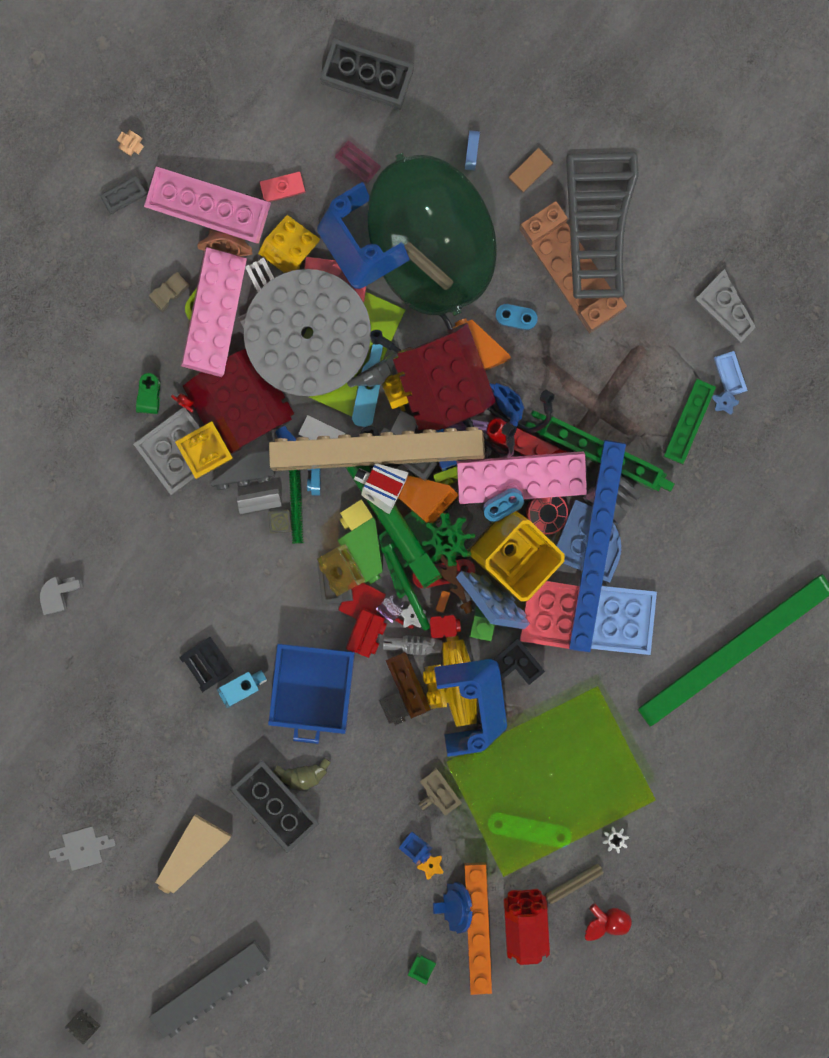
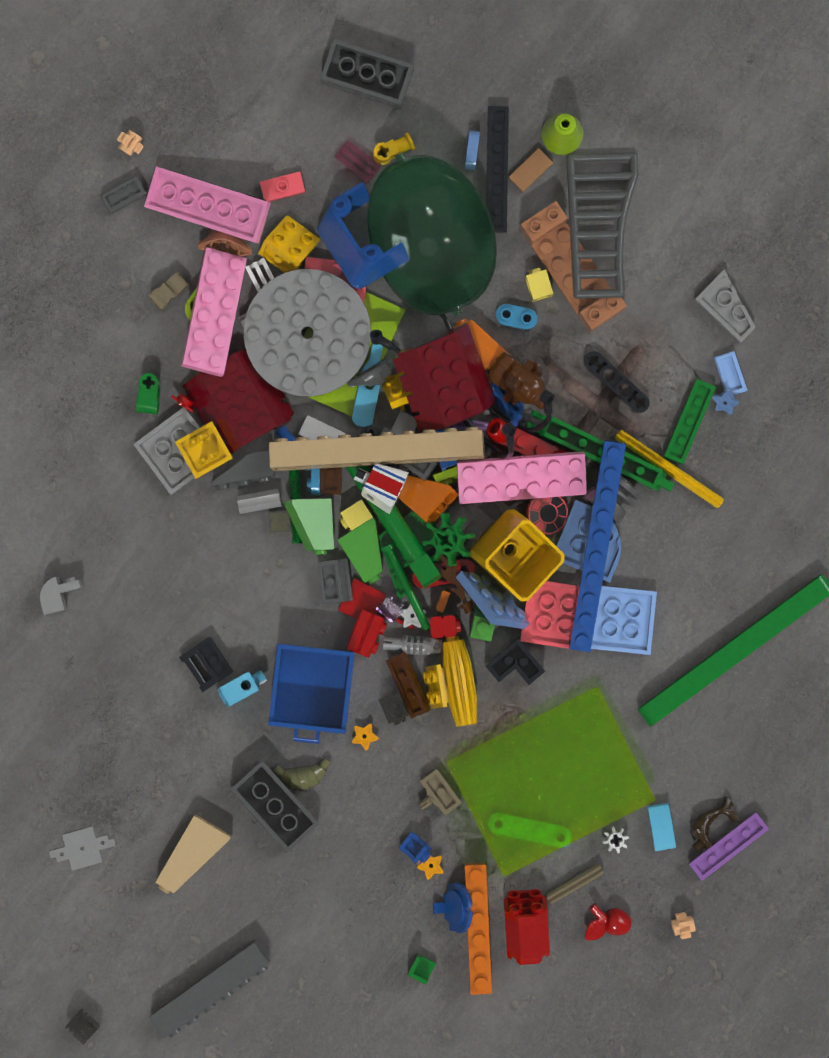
clear yellow brick [317,544,365,596] -> none
dark tan axle [404,242,453,290] -> none
blue windscreen [434,659,507,757] -> none
dark azure plate [483,488,524,521] -> none
none -> bright green slope [284,499,334,555]
none -> reddish brown plate [320,467,342,495]
none -> light orange plate [351,723,379,751]
none -> yellow connector [373,132,415,165]
none -> black plate [486,106,509,233]
none -> reddish brown piece [488,352,546,409]
none -> light yellow brick [525,268,553,302]
none -> lime cone [542,113,583,155]
none -> black beam [583,351,650,413]
none -> yellow axle [615,430,724,508]
none -> medium azure slope [647,803,676,851]
none -> light nougat gear [671,912,696,939]
none -> medium lavender plate [688,812,769,881]
none -> dark brown animal [690,796,739,852]

